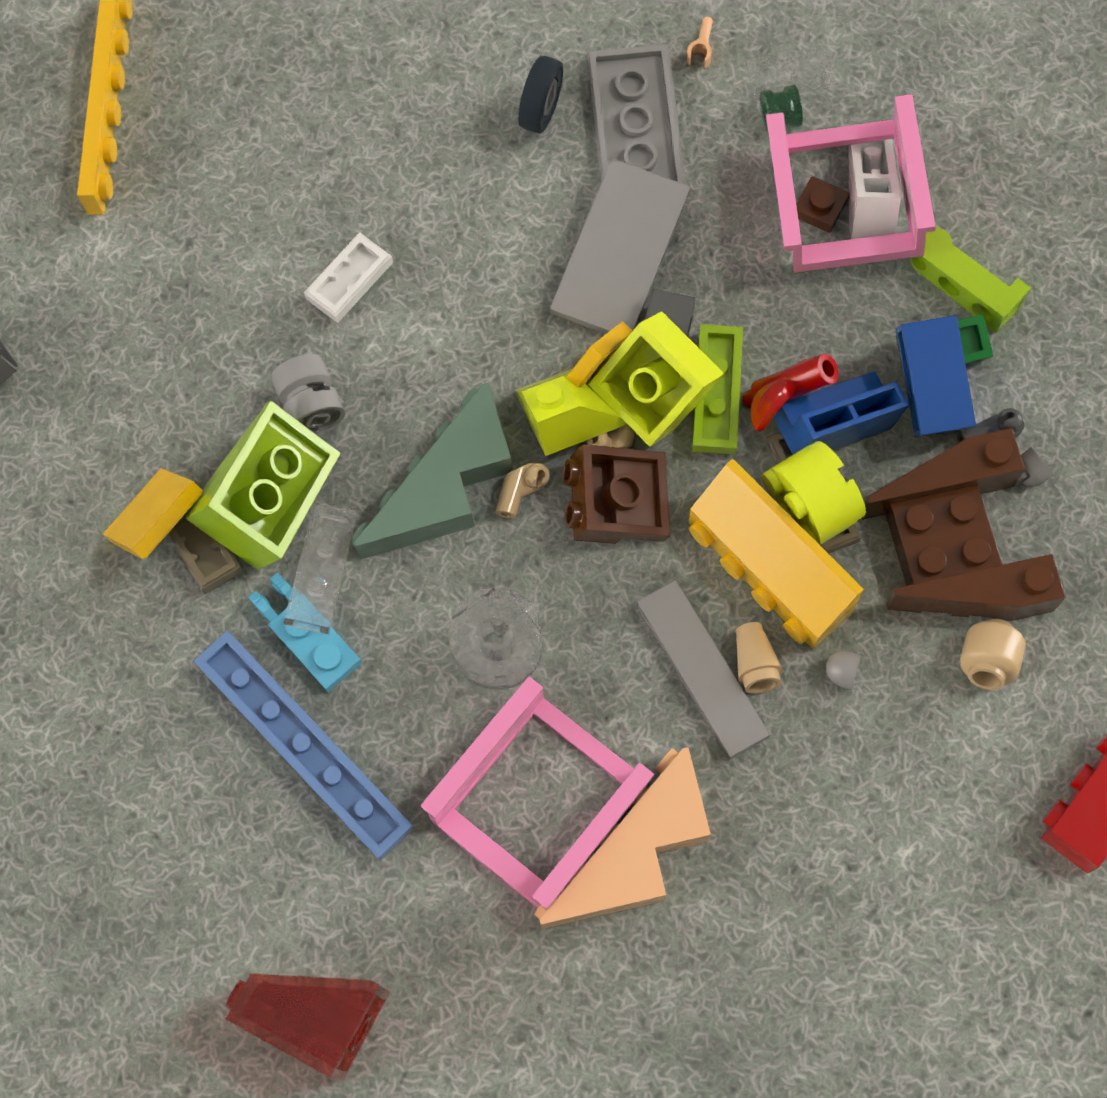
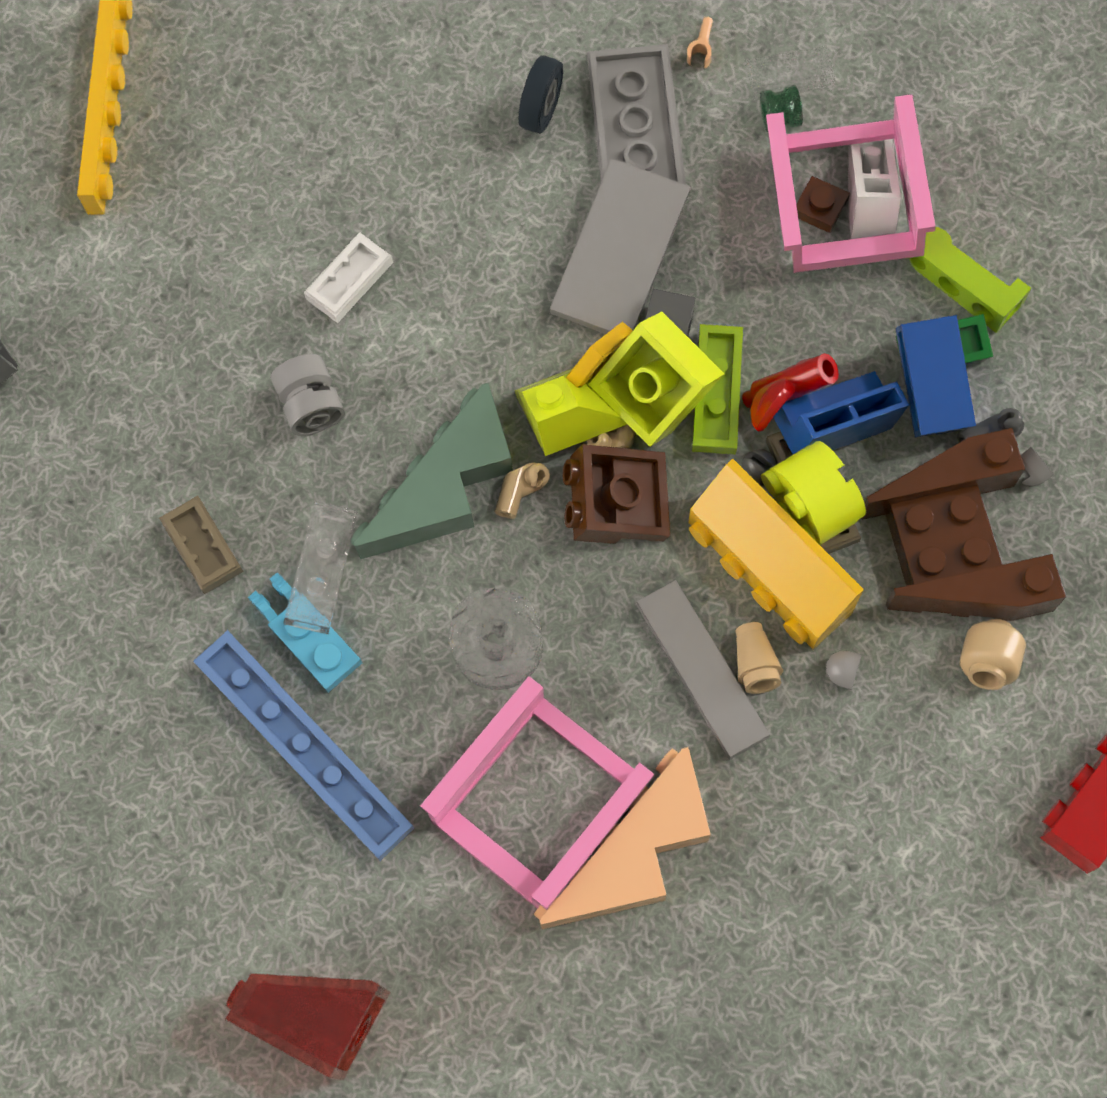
yellow tile [103,468,203,560] -> none
lime slope [185,401,341,570] -> none
none -> dark grey hinge [741,449,777,486]

